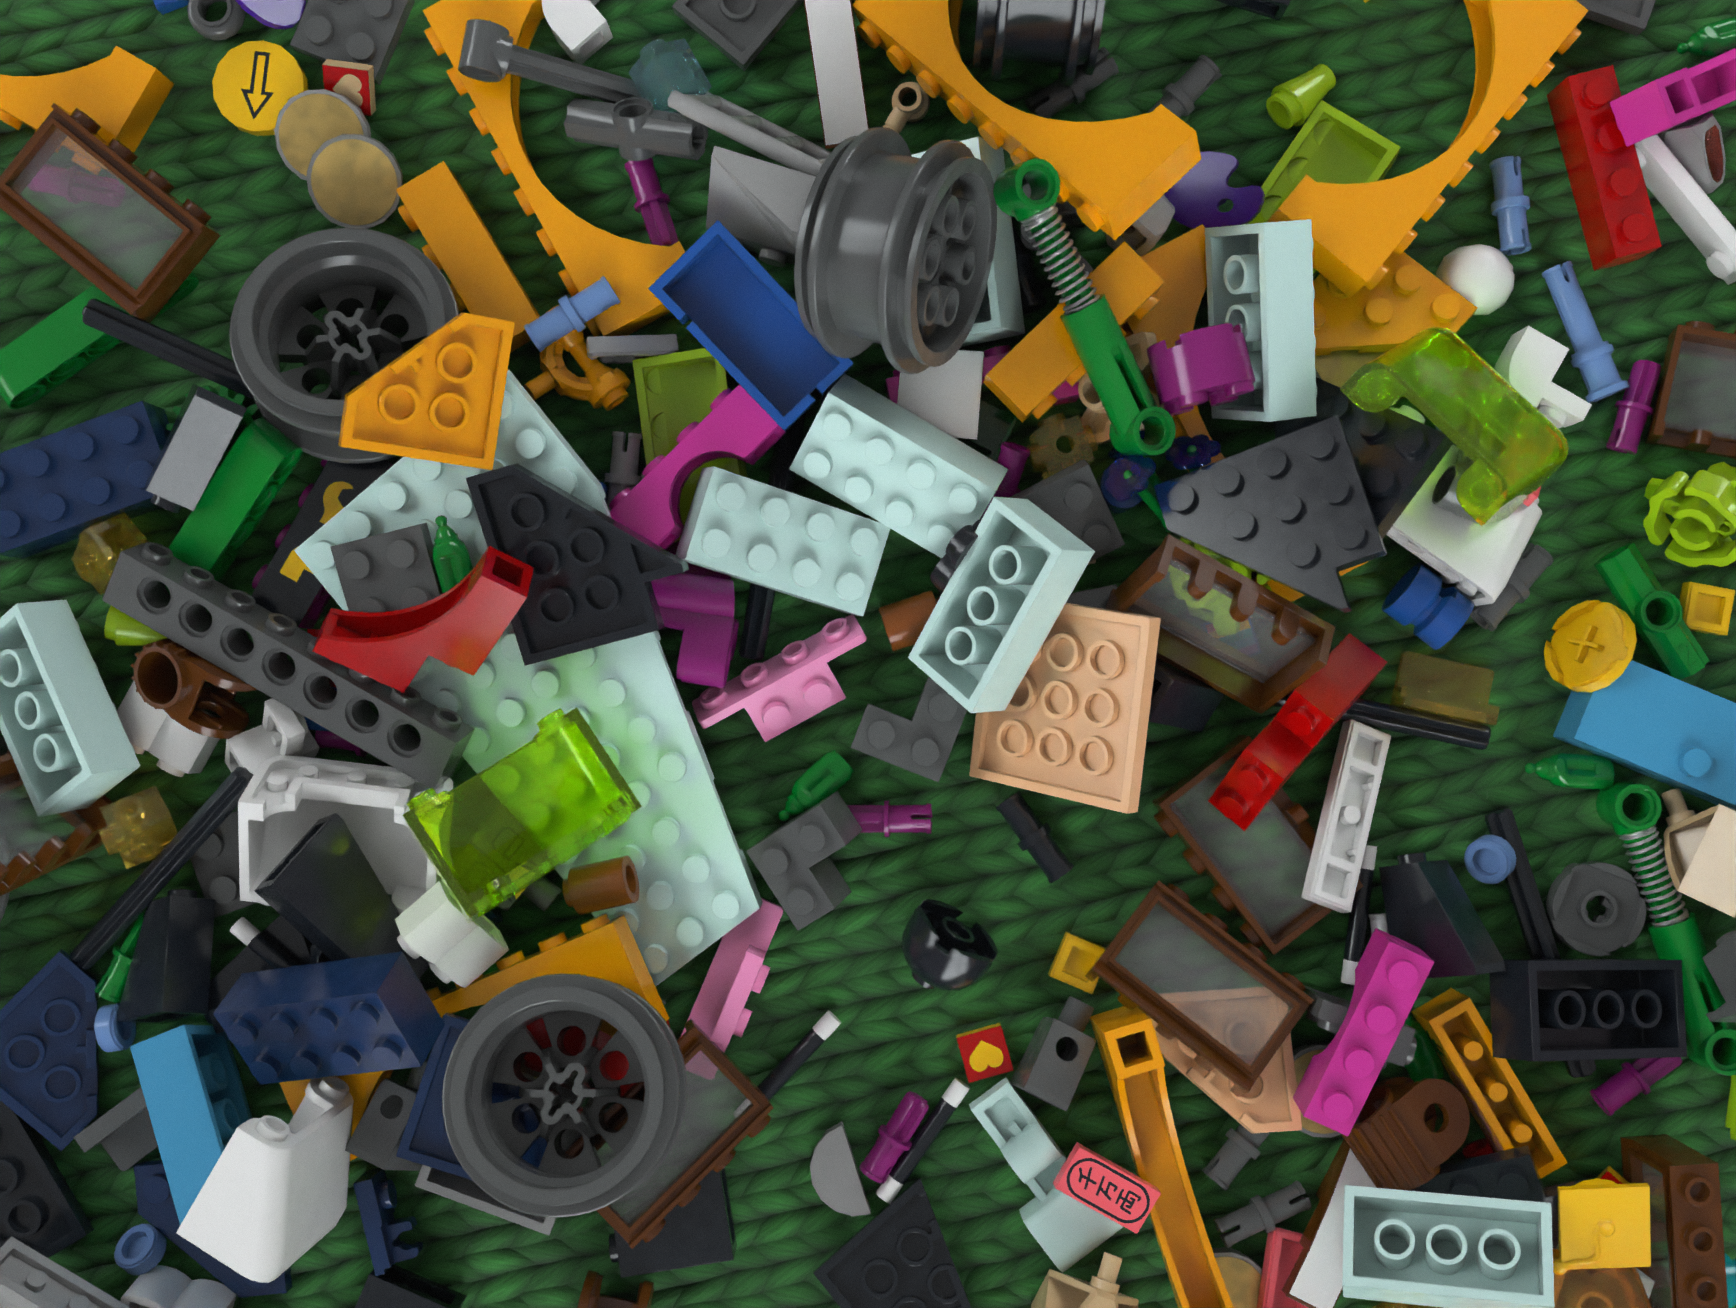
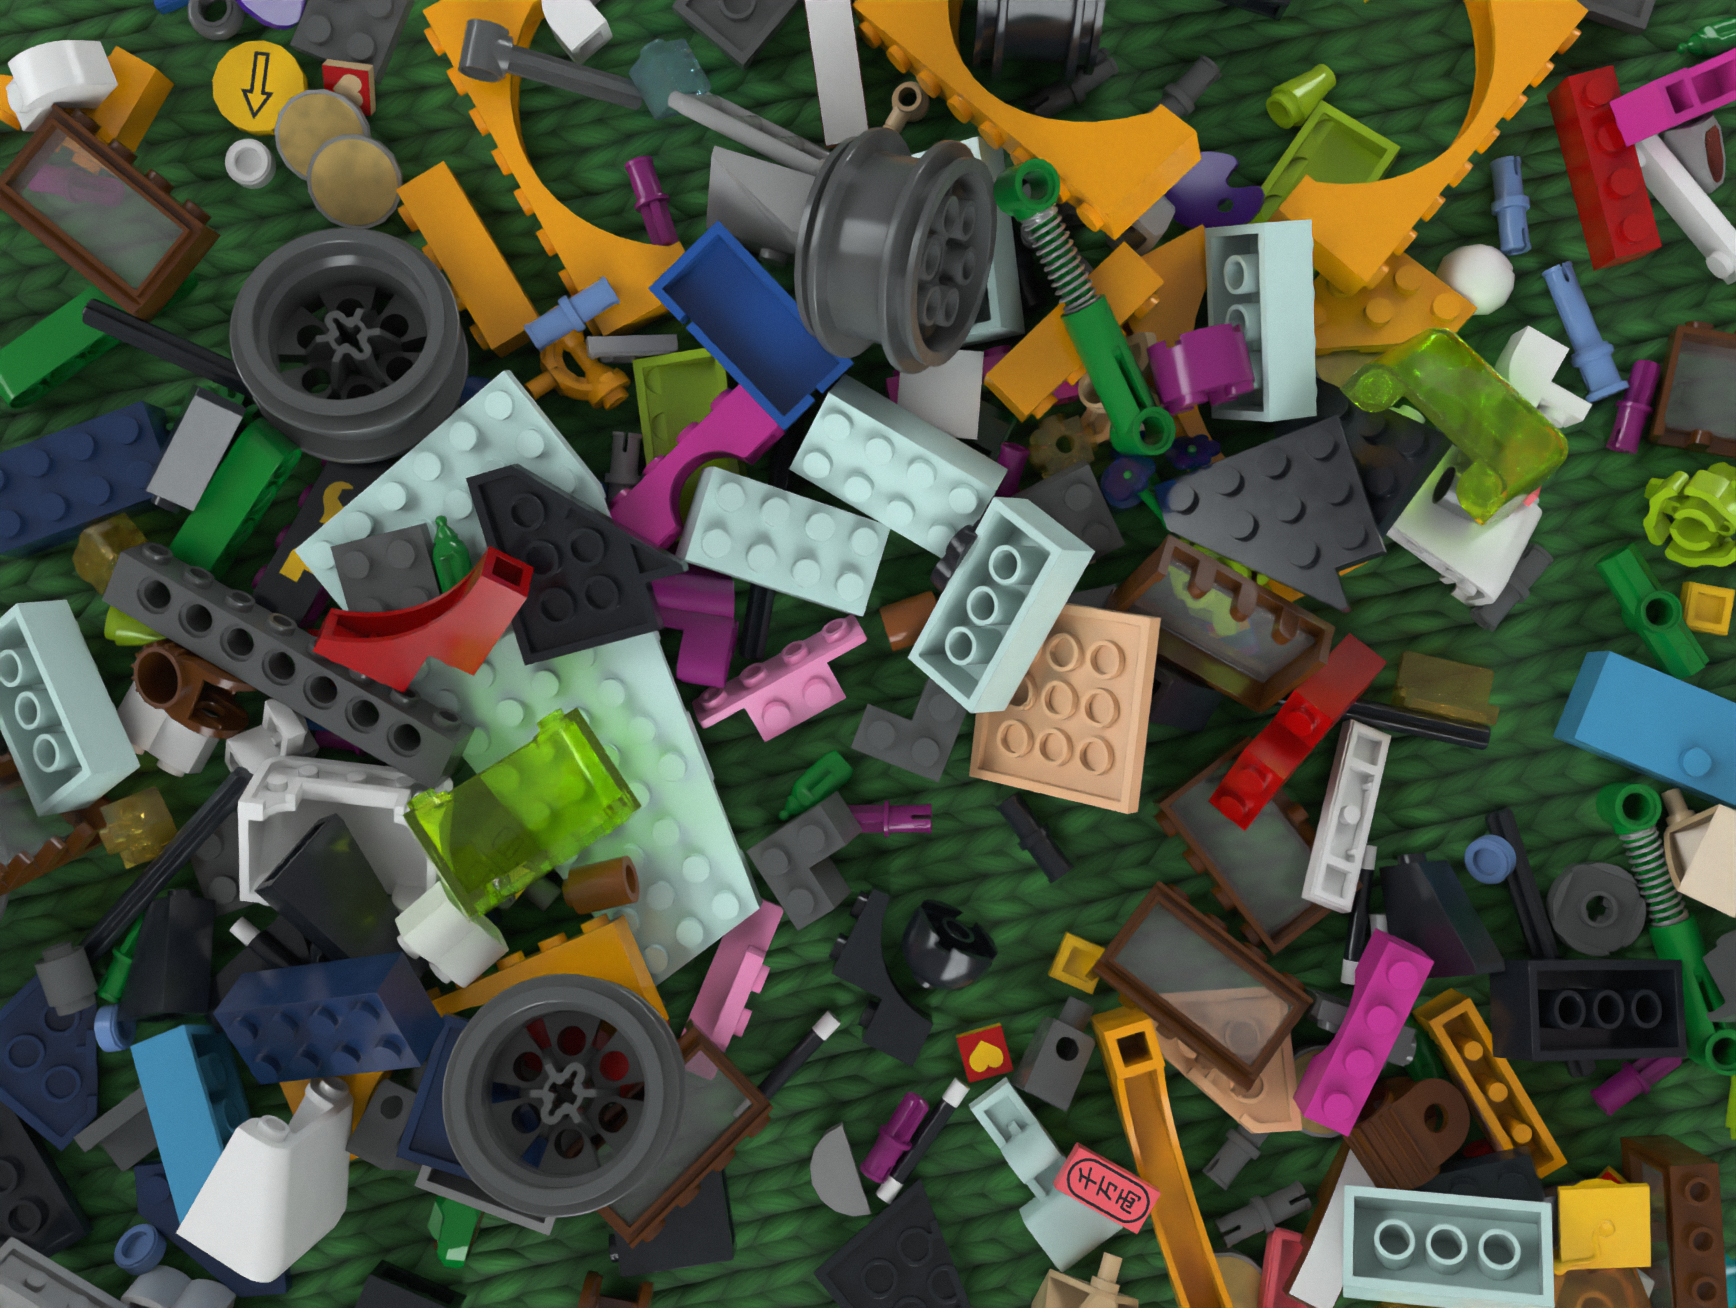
light orange plate [338,312,515,470] -> none
dark blue plate [353,1168,423,1276] -> none
dark grey piece [564,97,708,161] -> none
blue wheel [1382,562,1474,650] -> none
green piece [1524,753,1614,790] -> none
yellow tile [1544,600,1637,693] -> none
none -> white brick [6,40,118,131]
none -> dark grey brick [34,941,98,1016]
none -> white tile [225,139,276,189]
none -> green rock [427,1194,485,1269]
none -> black arch [828,884,933,1067]

